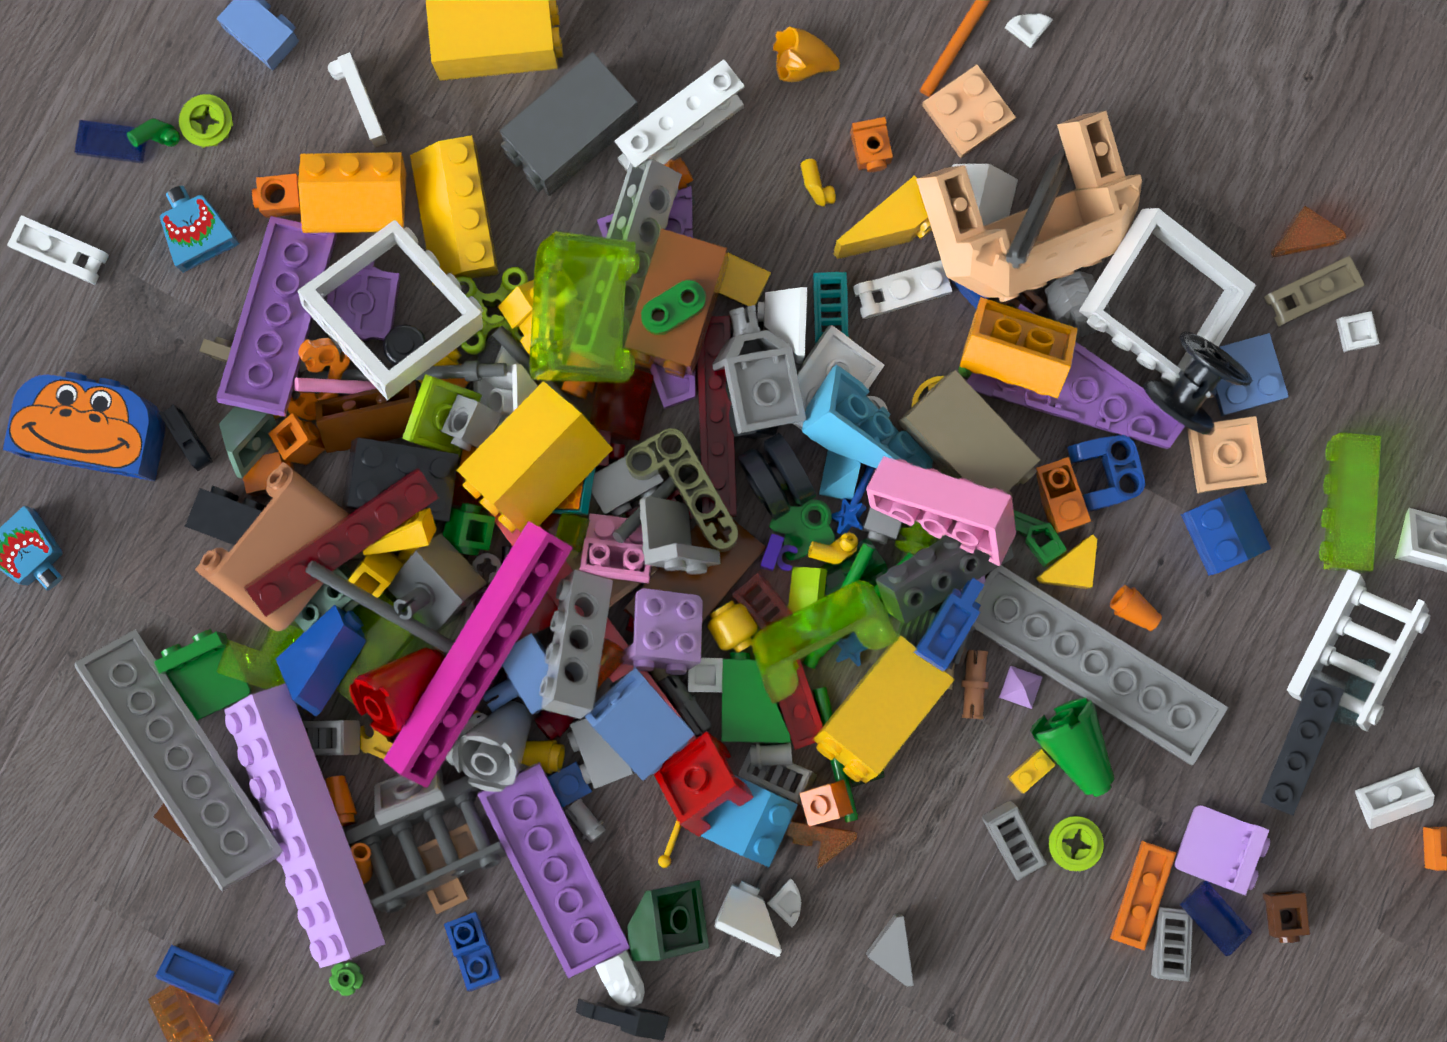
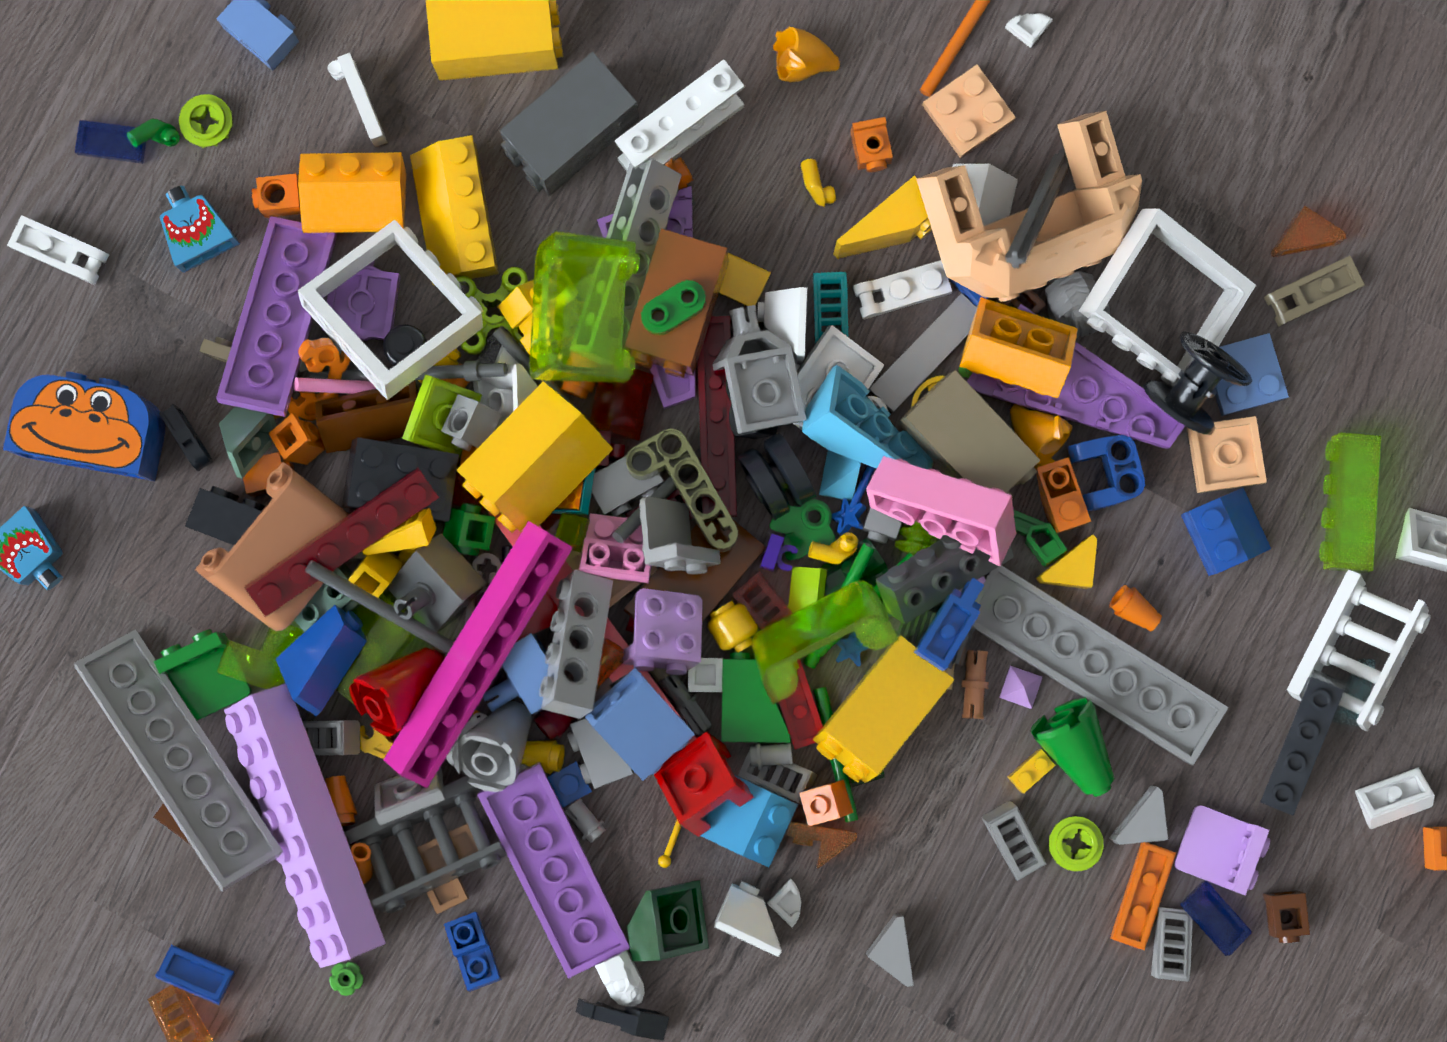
white tile [1336,311,1380,352] -> none
none -> light grey tile [869,293,977,413]
none -> light orange hat [1010,404,1072,469]
none -> light grey slope [1109,786,1168,845]

